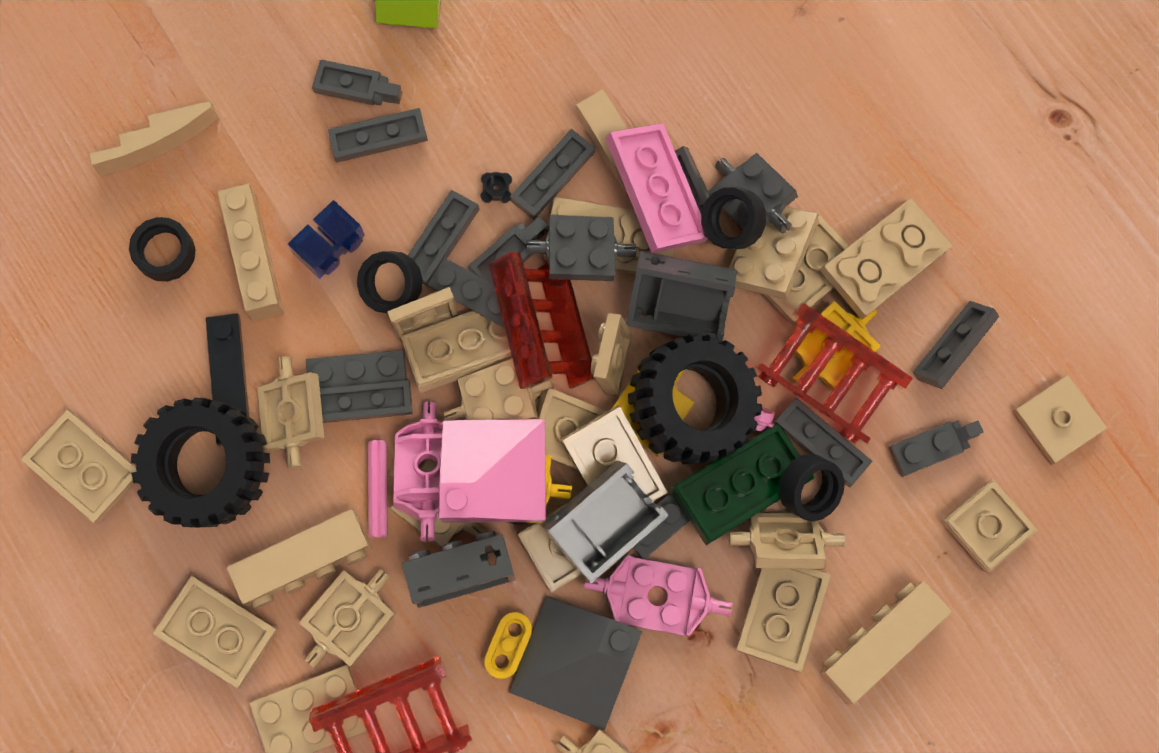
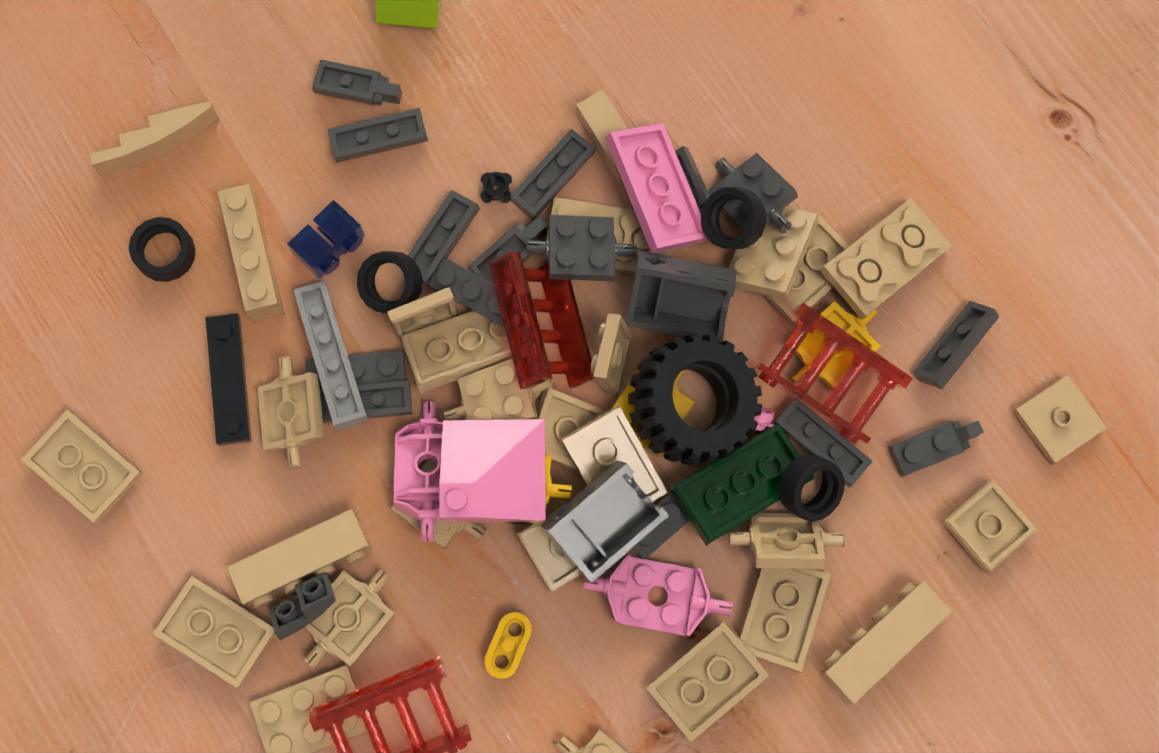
black tyre [131,397,270,528] -> none
bright pink axle [368,440,387,538] -> none
dark grey piece [402,531,516,608] -> none
dark grey slope [509,597,642,730] -> none
none -> dark grey slope [269,572,336,640]
none -> light grey plate [293,281,368,431]
none -> tan plate [646,621,770,742]

